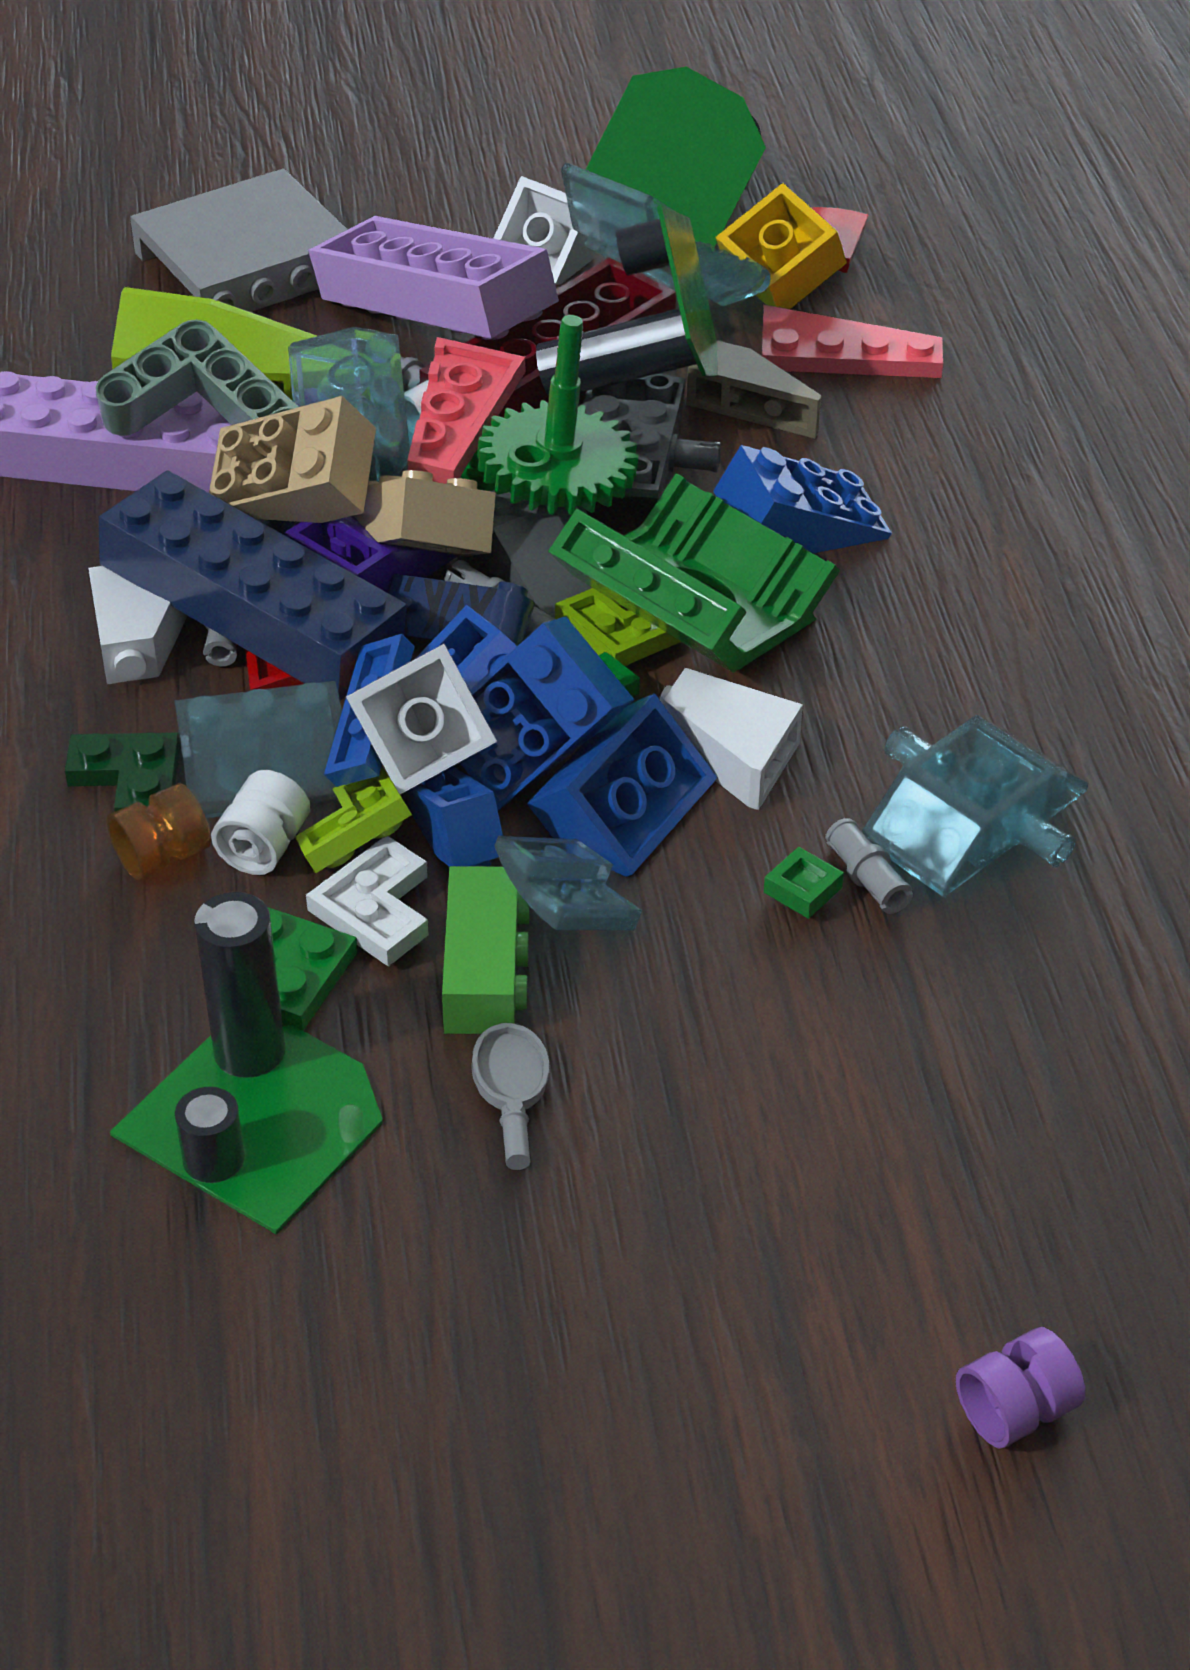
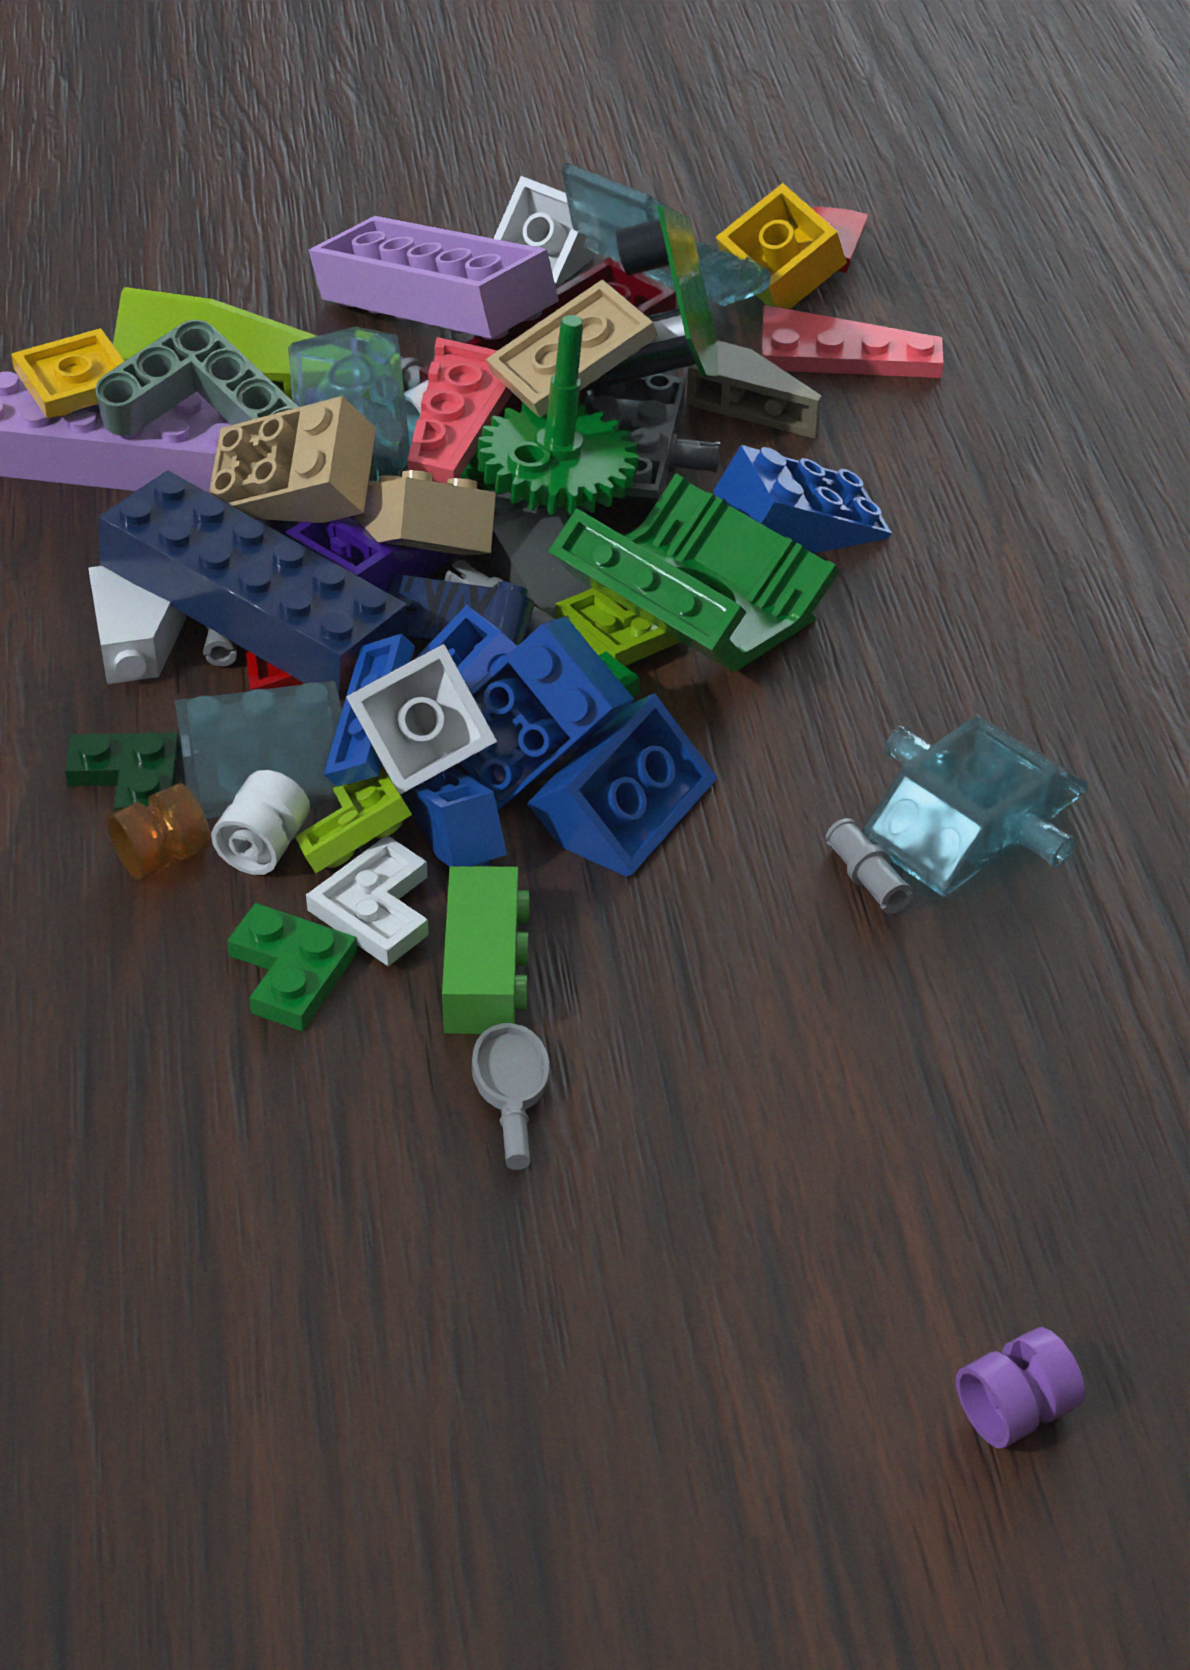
piece [110,892,383,1235] -> none
light grey panel [130,168,348,312] -> none
clear light blue slope [495,836,642,931] -> none
green piece [578,66,766,255] -> none
white slope [660,668,803,810] -> none
green plate [763,847,844,919] -> none
none -> yellow plate [11,328,125,419]
none -> tan plate [486,280,658,418]

